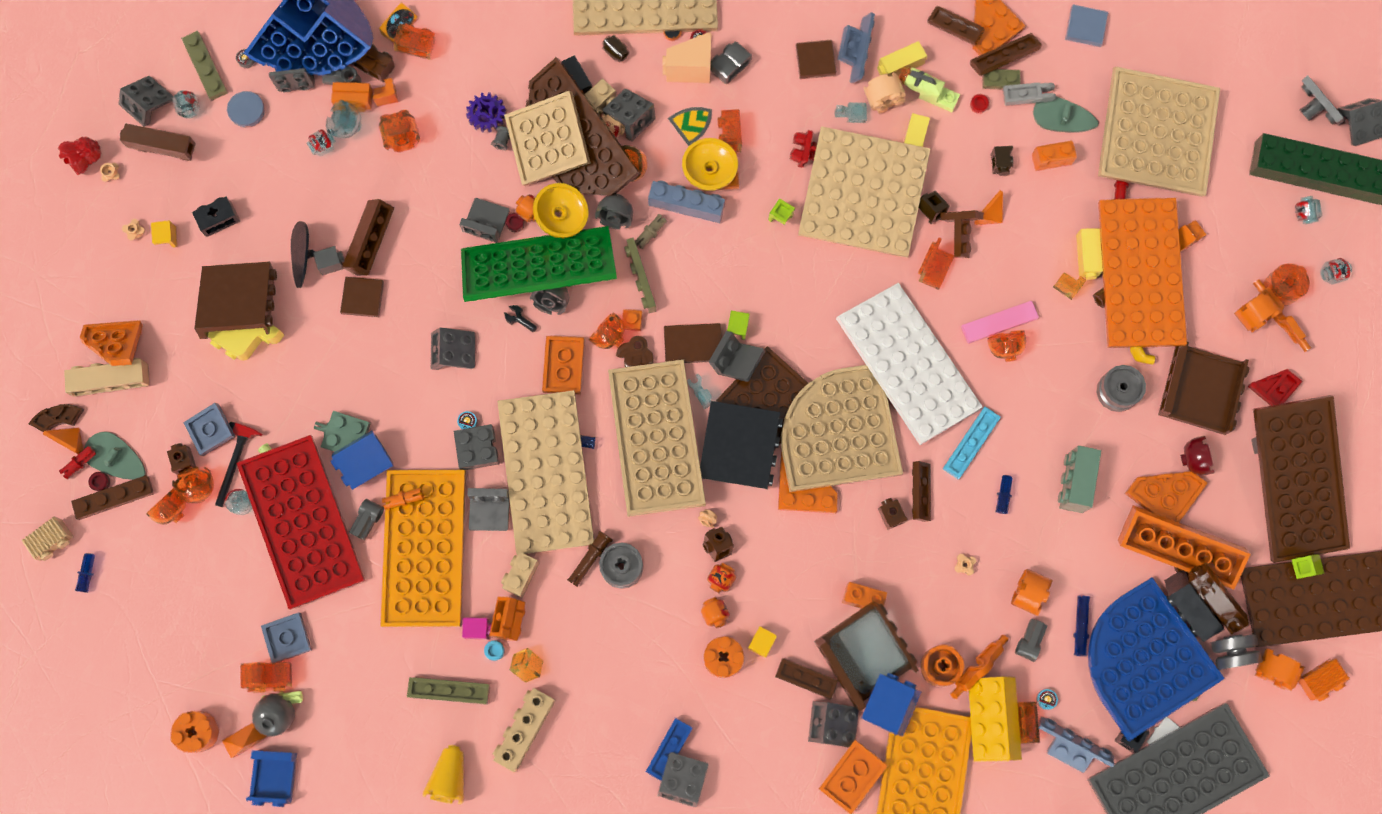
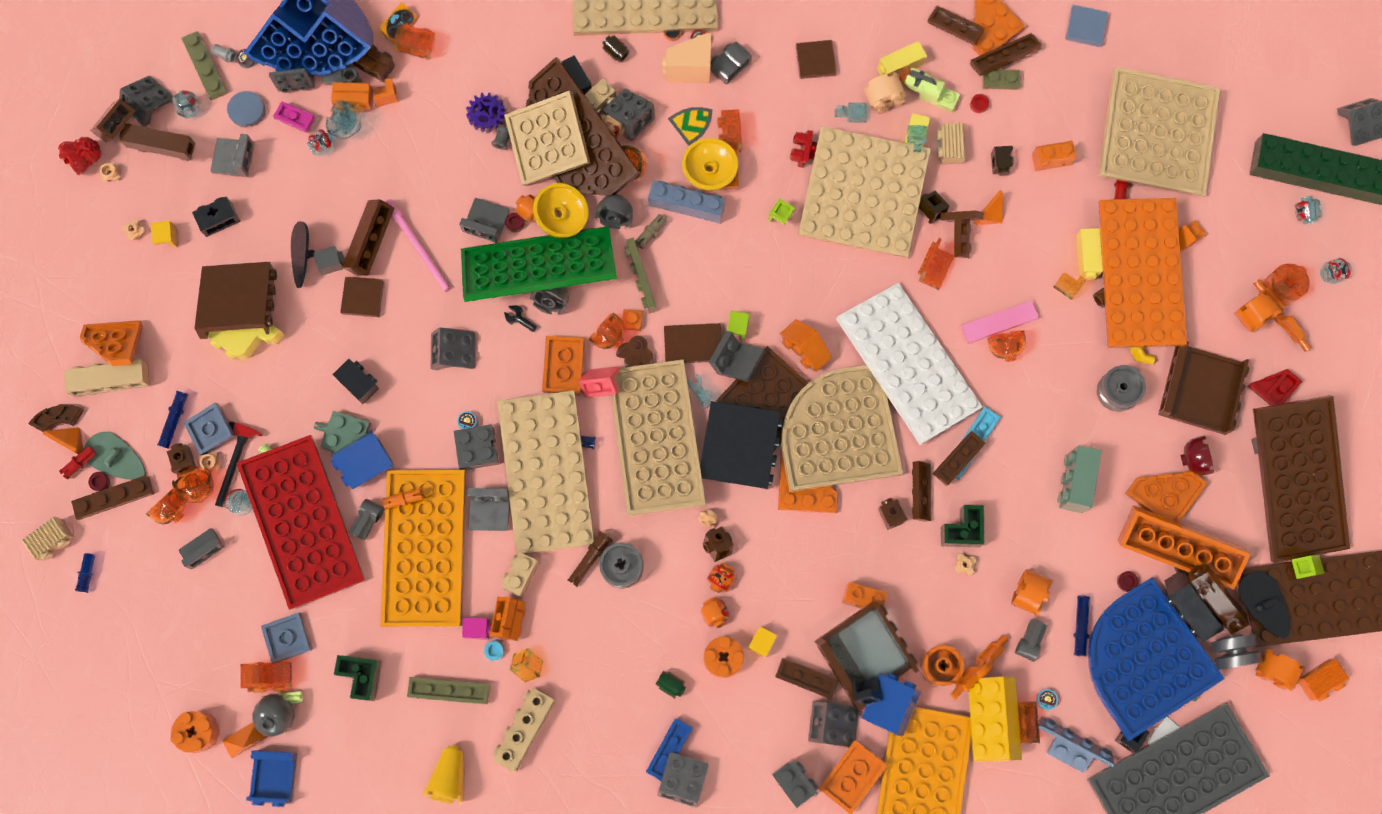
clear orange brick [379,110,420,152] -> none
sand blue bracket [838,12,875,83] -> none
clear blue axle [995,475,1012,514] -> none
light grey hinge [1003,82,1056,106] -> none
sand green shield [1033,97,1098,133] -> none
plate [1300,76,1345,126] -> none
none -> reddish brown brick [90,98,135,143]
none -> clear blue pin [157,391,188,449]
none -> dark grey panel [178,528,224,569]
none -> light nougat plate [199,452,220,474]
none -> flat silver bracket [210,133,254,177]
none -> light grey pin [211,44,236,63]
none -> dark pink plate [273,101,316,133]
none -> black brick [332,359,379,404]
none -> dark green brick [334,655,382,702]
none -> bright pink bar [386,199,451,292]
none -> coral panel [578,366,621,397]
none -> dark green brick [655,671,686,699]
none -> dark grey bracket [772,760,818,808]
none -> orange brick [779,319,832,372]
none -> black panel [851,677,882,706]
none -> clear light blue plate [907,125,927,152]
none -> reddish brown plate [932,431,986,486]
none -> tan brick [936,123,966,164]
none -> dark green brick [941,505,984,548]
none -> dark red tile [1117,571,1138,592]
none -> black shield [1238,572,1290,639]

